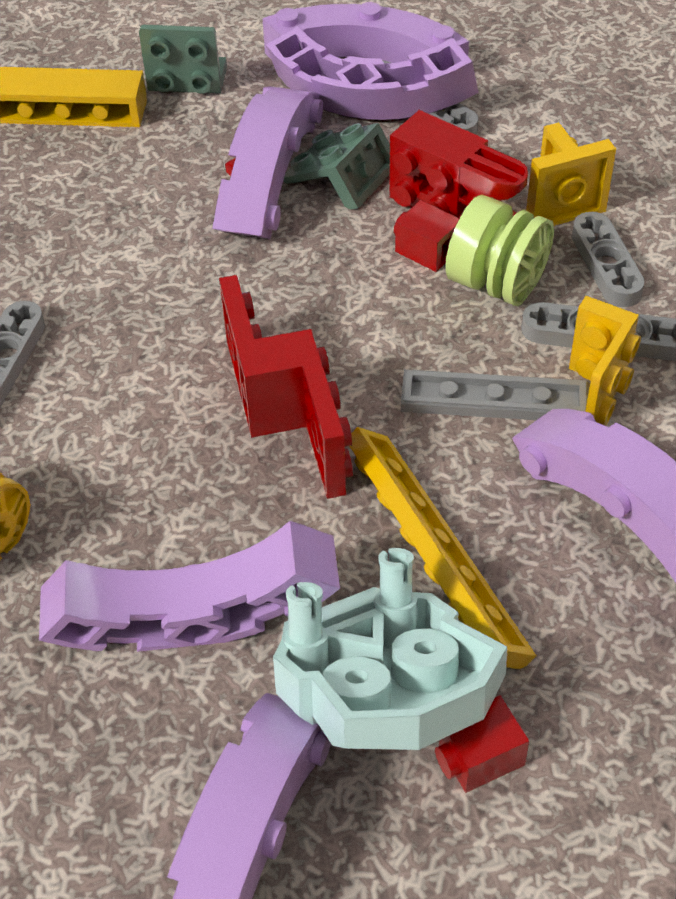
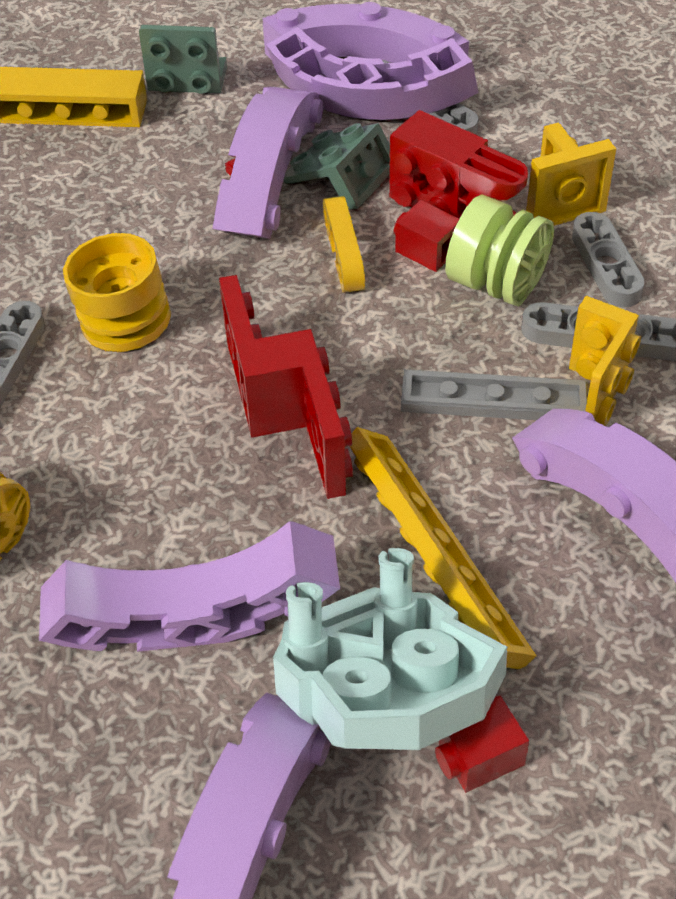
none -> yellow wheel [63,233,171,352]
none -> yellow beam [323,196,365,293]

